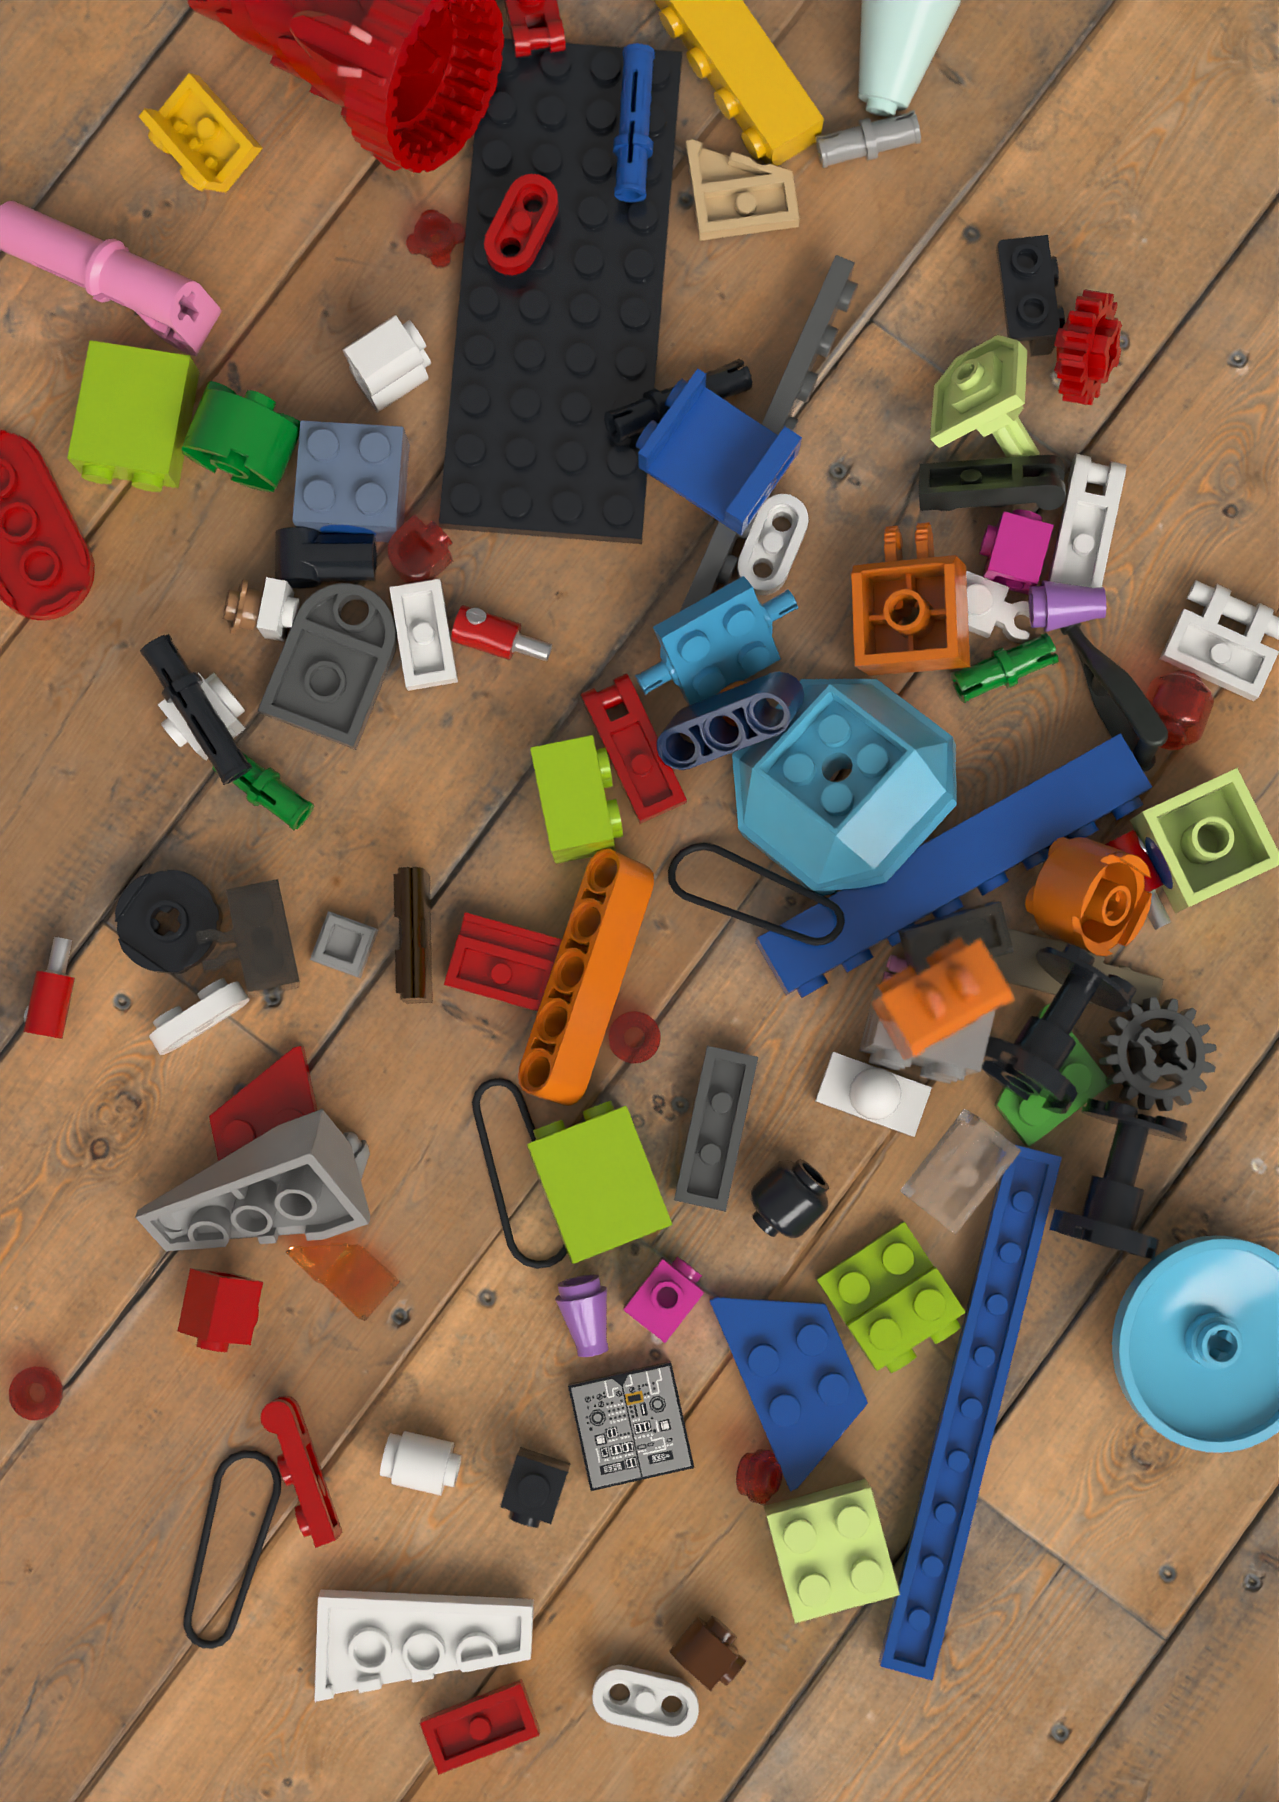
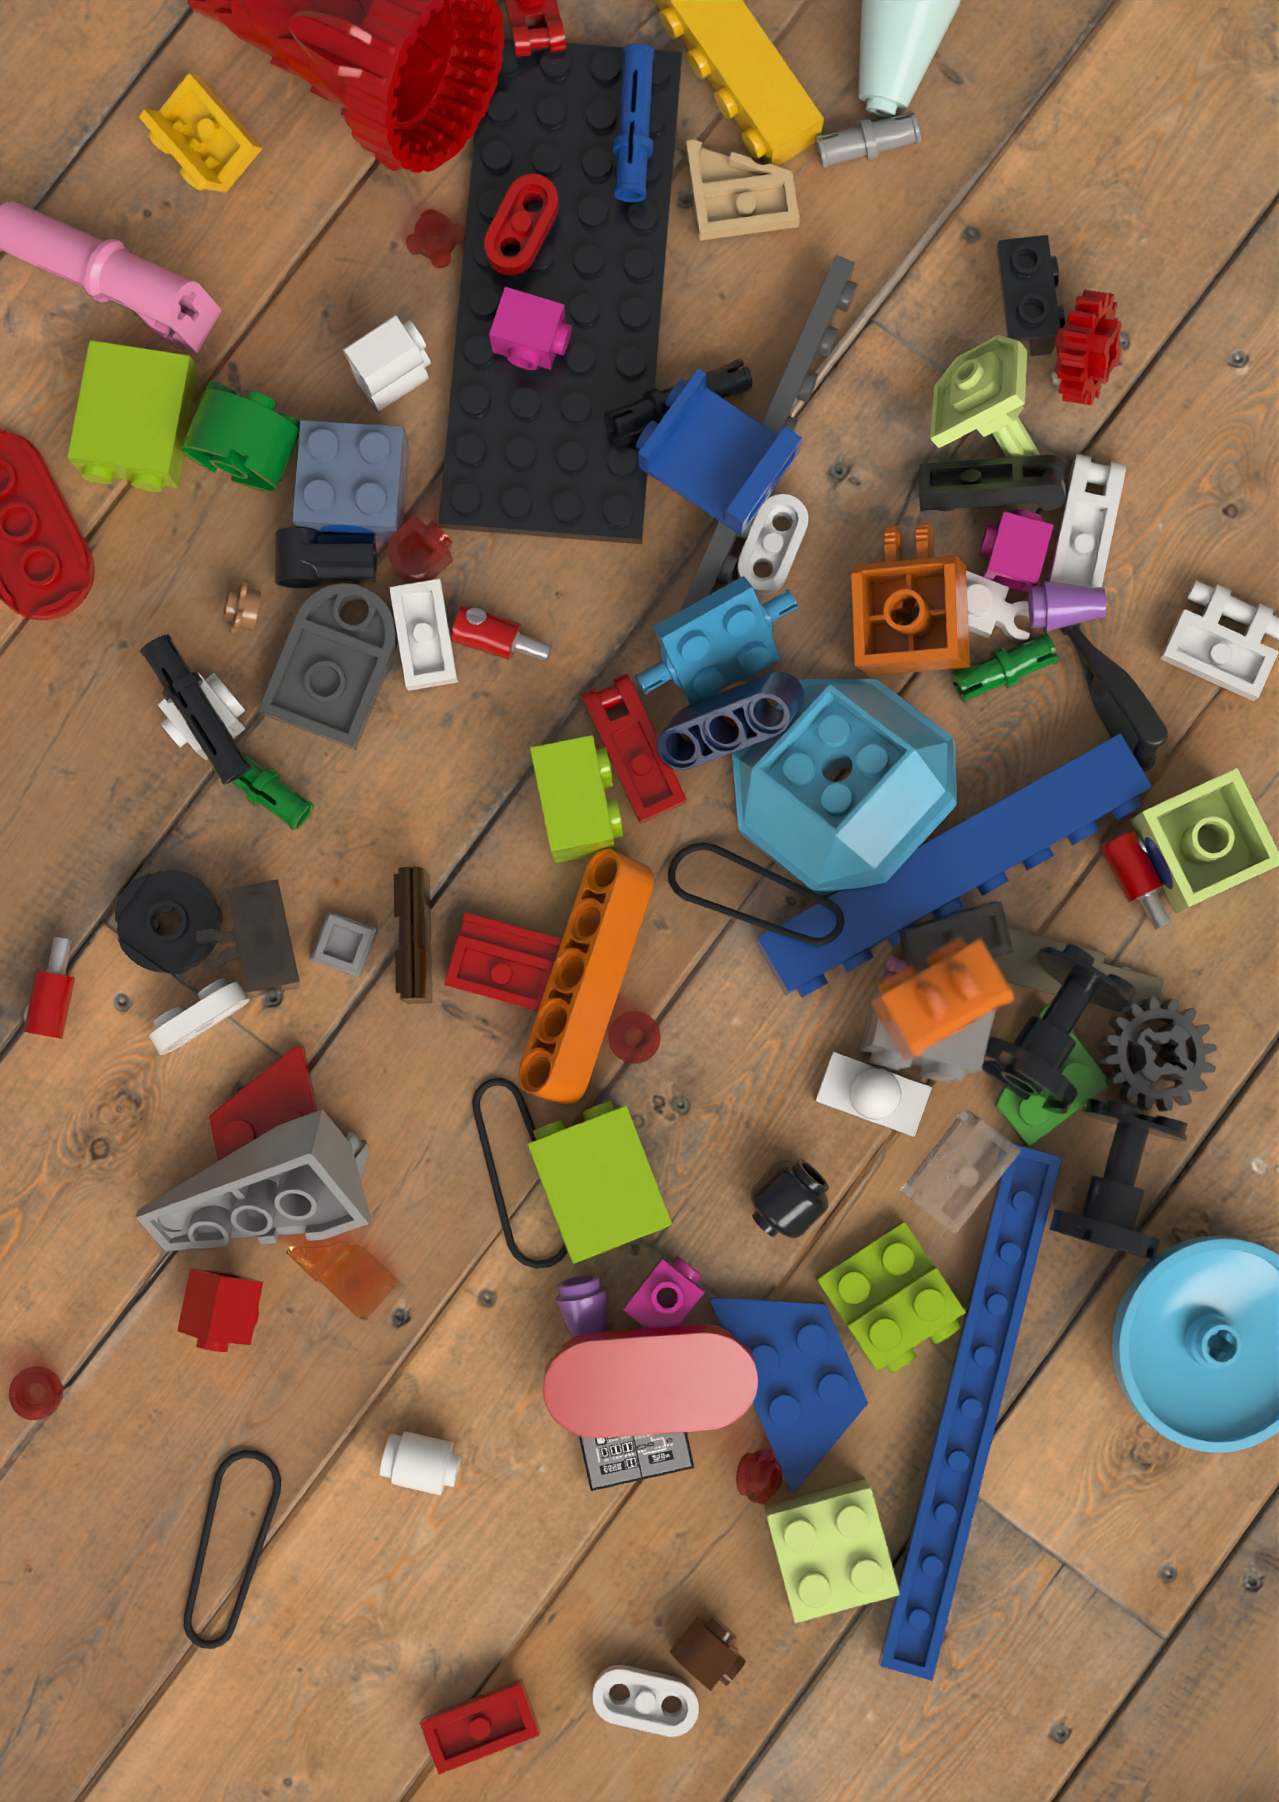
white plate [256,577,299,642] -> none
red plate [260,1395,343,1548] -> none
white wing [314,1590,534,1702] -> none
black brick [500,1447,570,1528] -> none
dark grey plate [674,1046,758,1212] -> none
orange brick [1025,837,1152,957] -> none
clear red head [1145,670,1214,750] -> none
none -> dark pink brick [489,287,572,370]
none -> tile [543,1325,758,1438]

